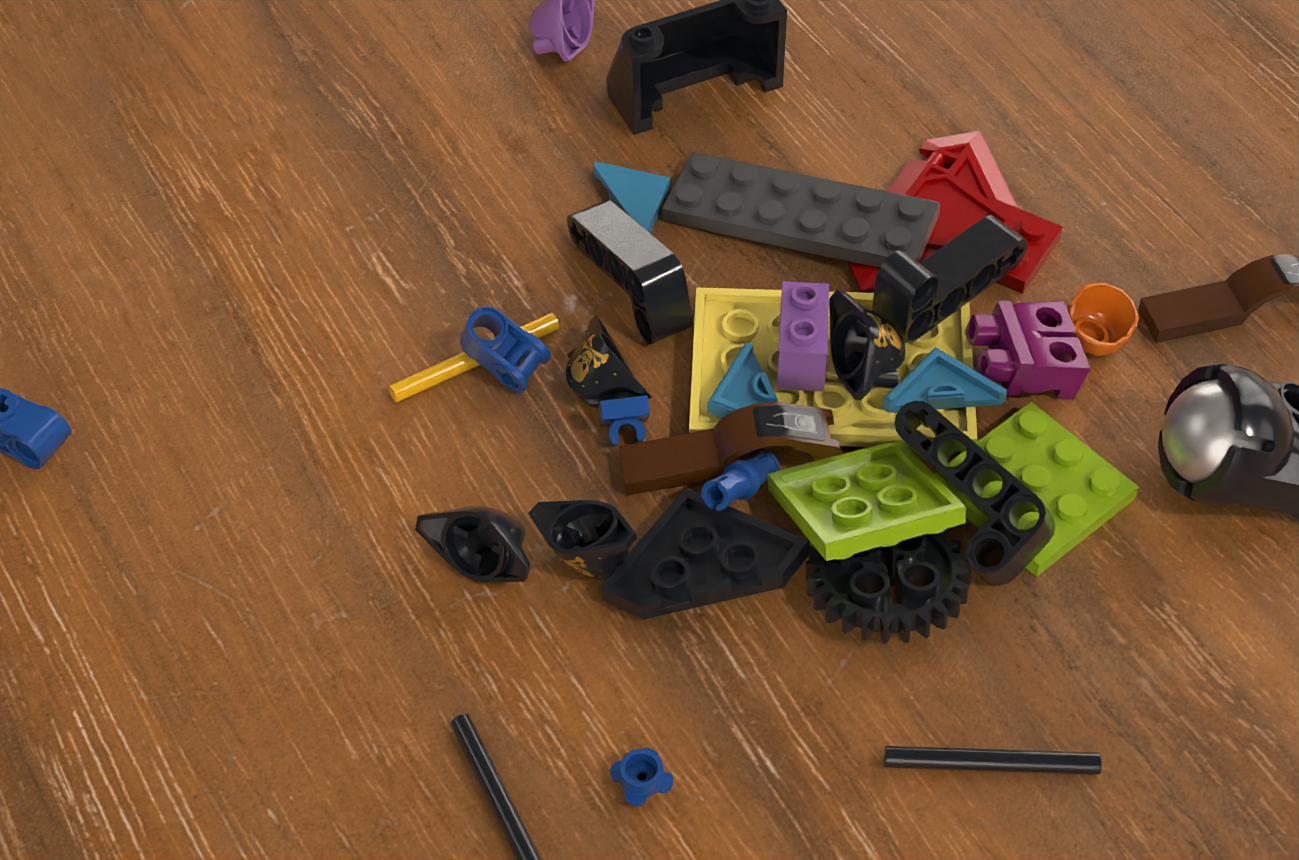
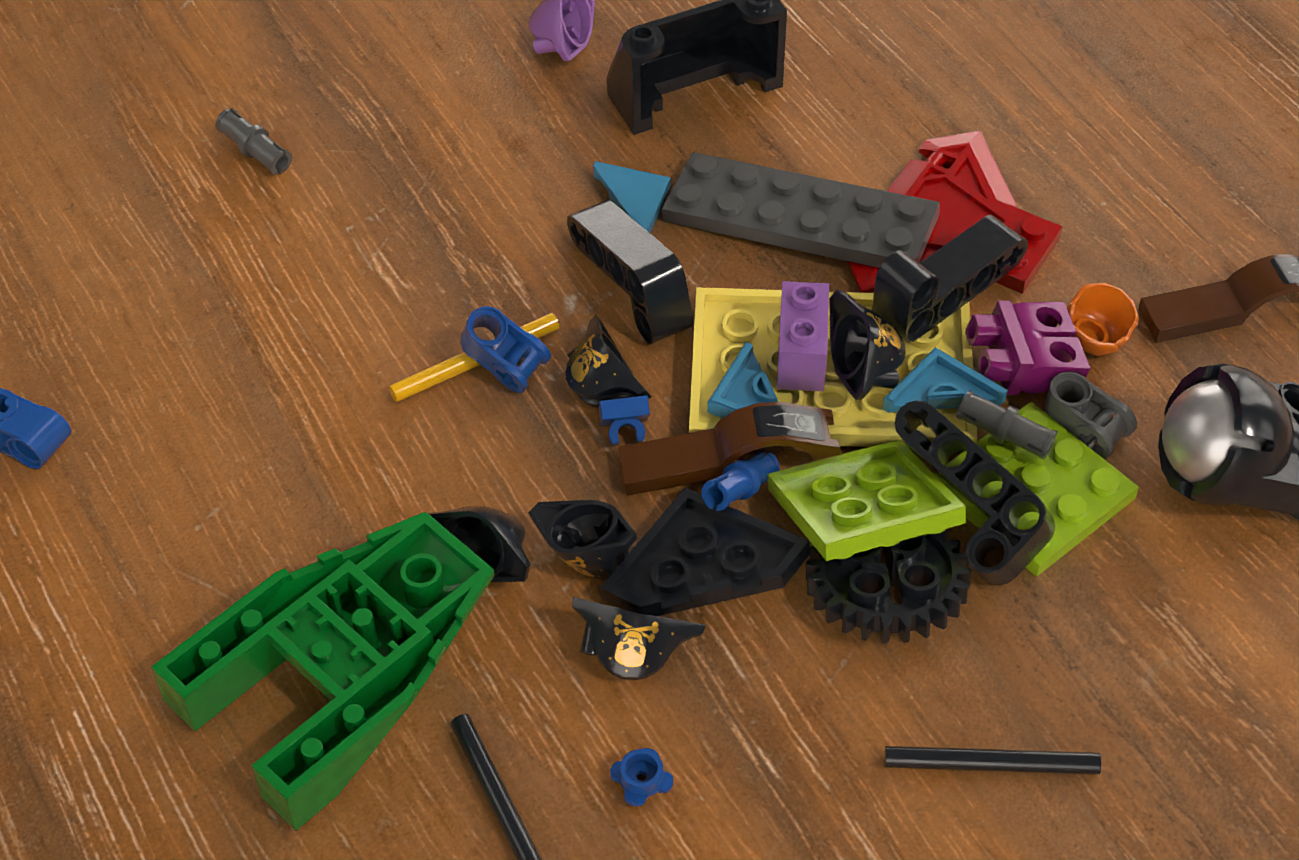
none -> green wedge [151,512,495,831]
none -> dark grey pin [215,108,292,175]
none -> black hat [572,597,706,680]
none -> dark grey pin [956,390,1058,460]
none -> dark grey piece [1042,372,1137,460]

